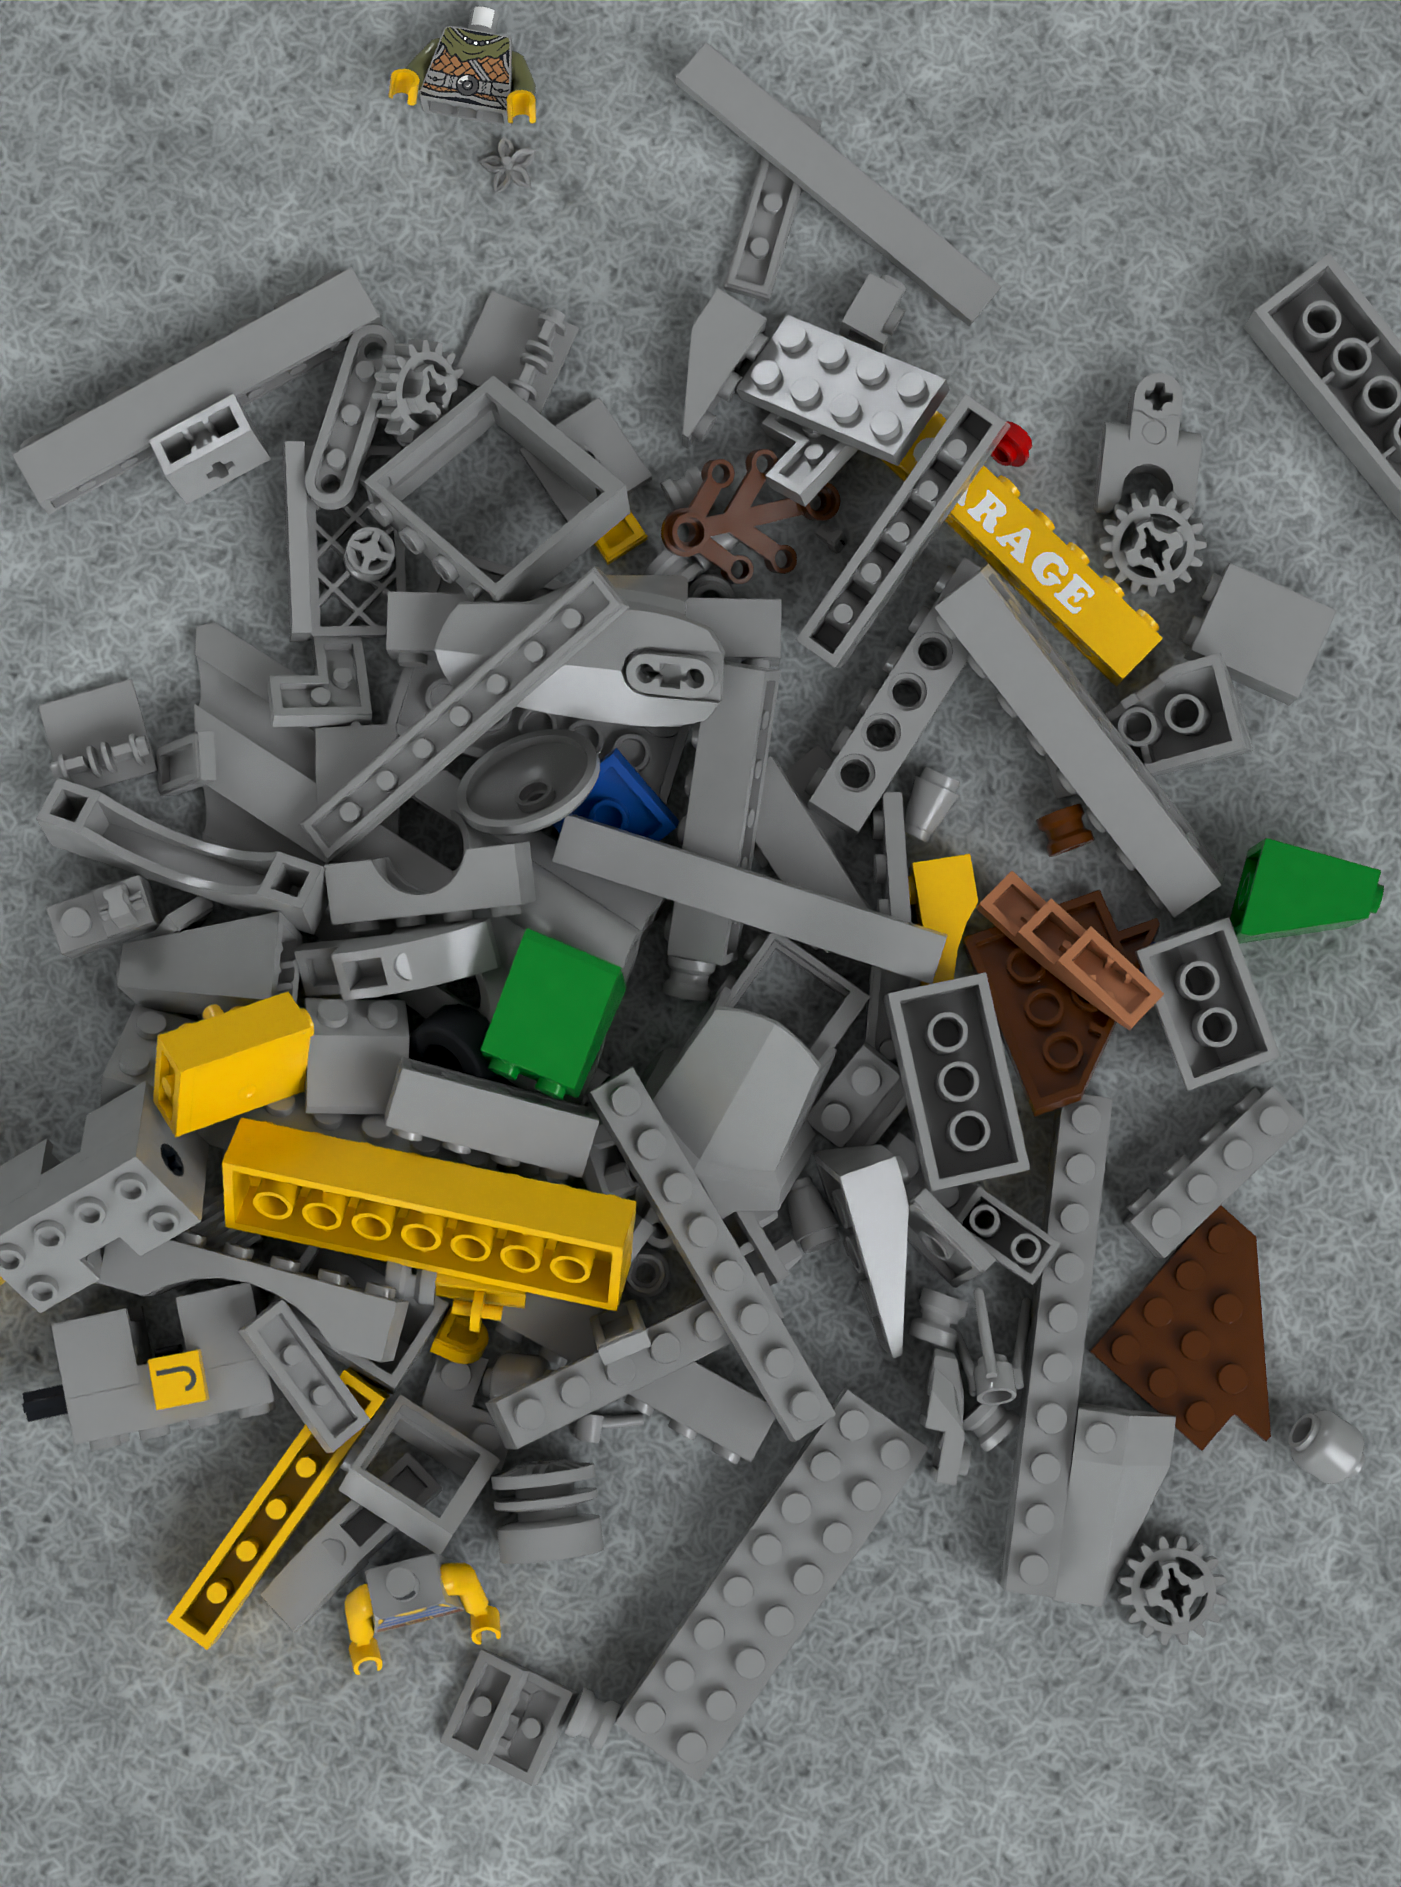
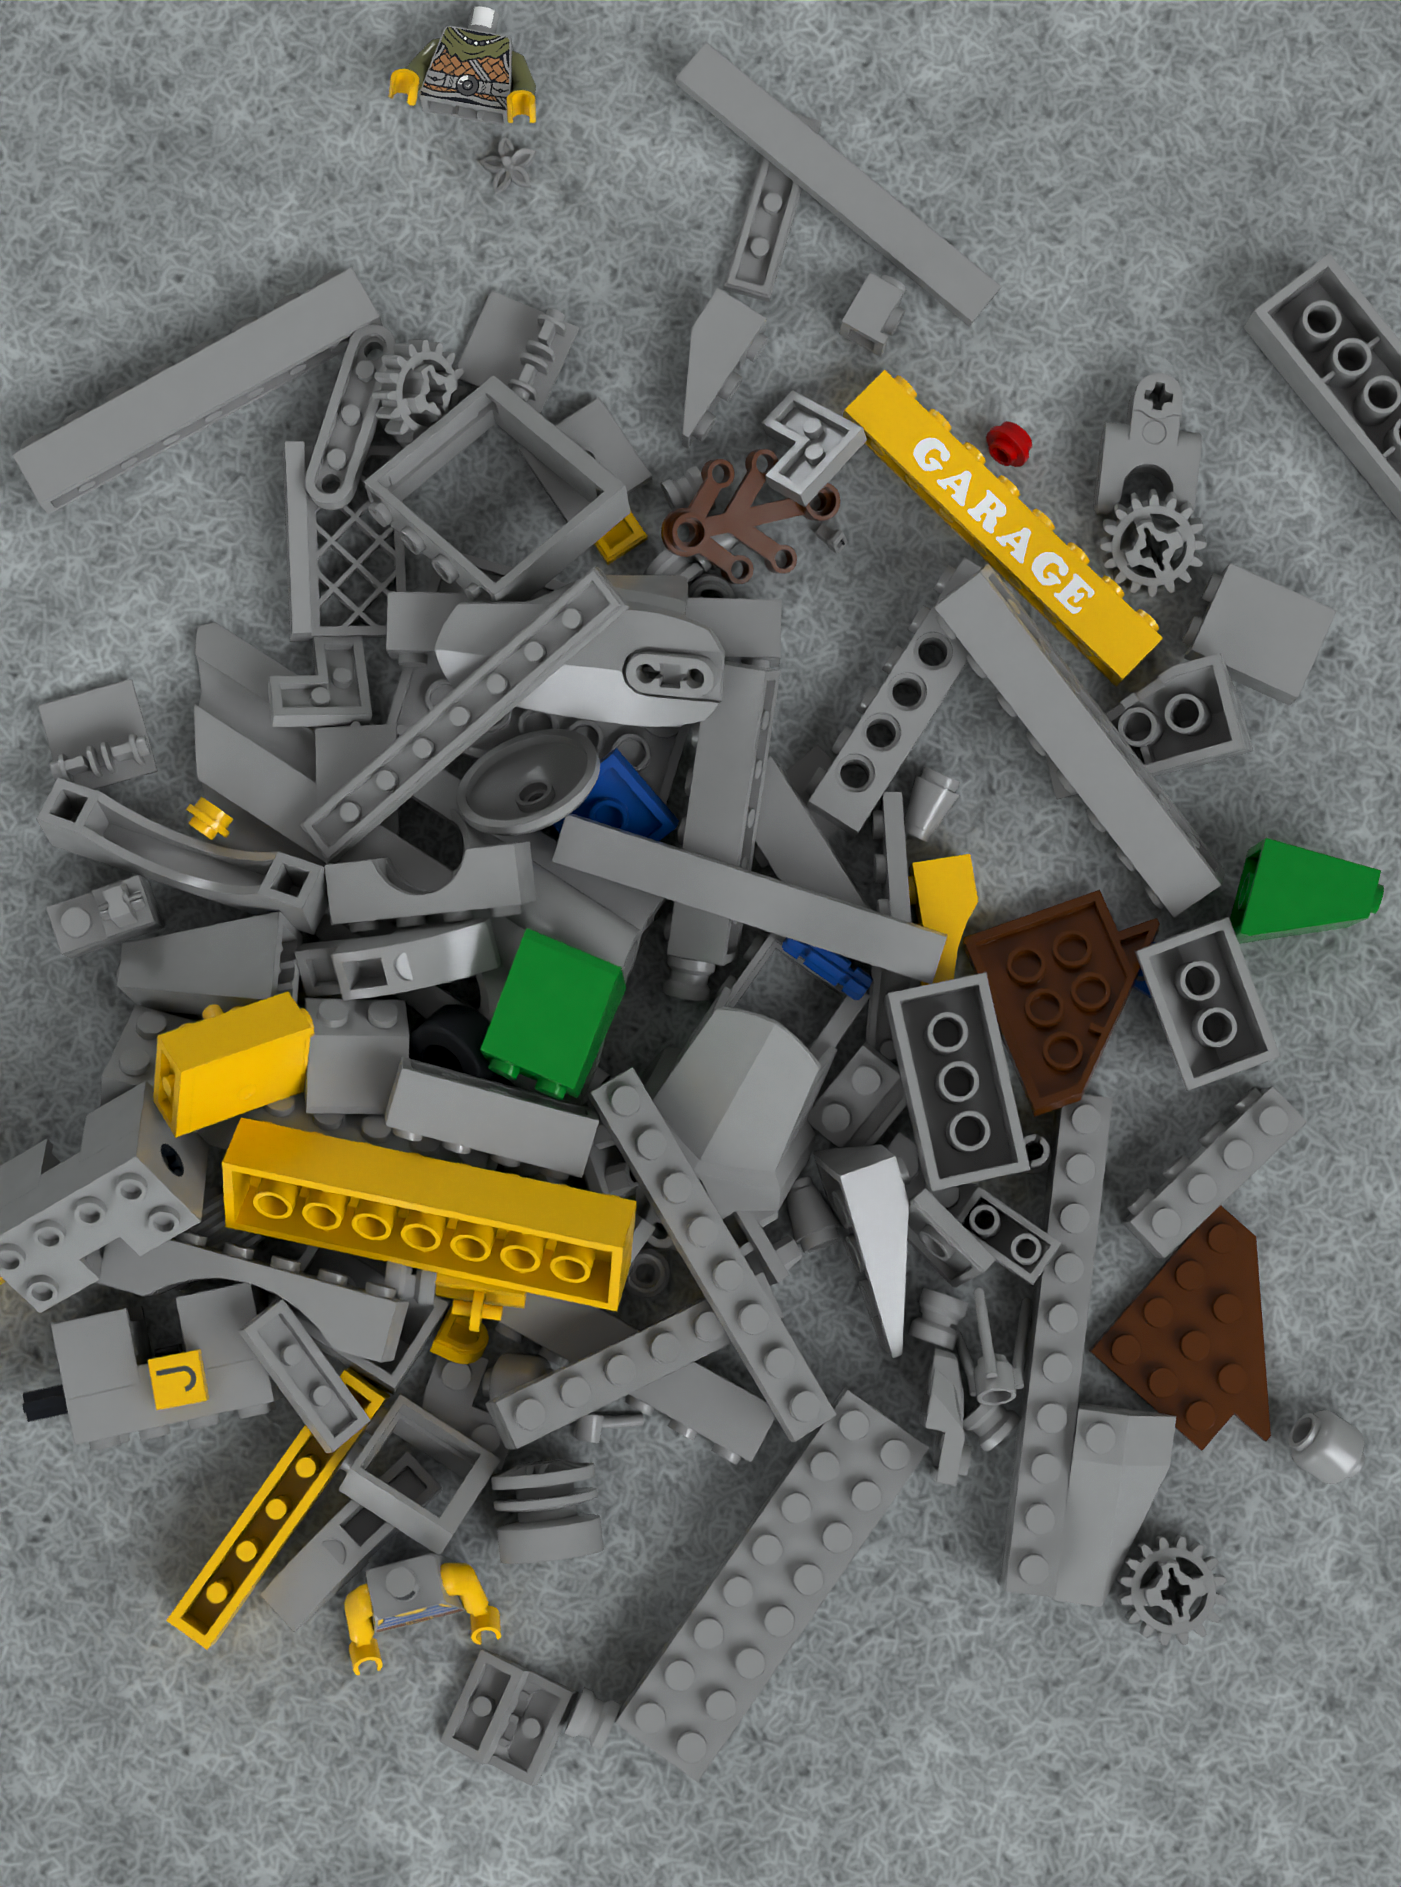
light grey brick [149,394,271,504] -> none
light grey tile [151,896,214,938] -> none
light grey tile [156,731,217,796] -> none
light grey wheel [344,527,395,583] -> none
light grey tile [589,1300,652,1365] -> none
light grey plate [736,315,950,466] -> none
light grey brick [795,393,1011,668] -> none
nougat slope [977,871,1164,1031] -> none
reddish brown wheel [1036,804,1095,857] -> none
none -> yellow plate [185,796,234,840]
none -> blue axle [782,937,873,1000]
none -> light grey pin [1023,1134,1052,1174]

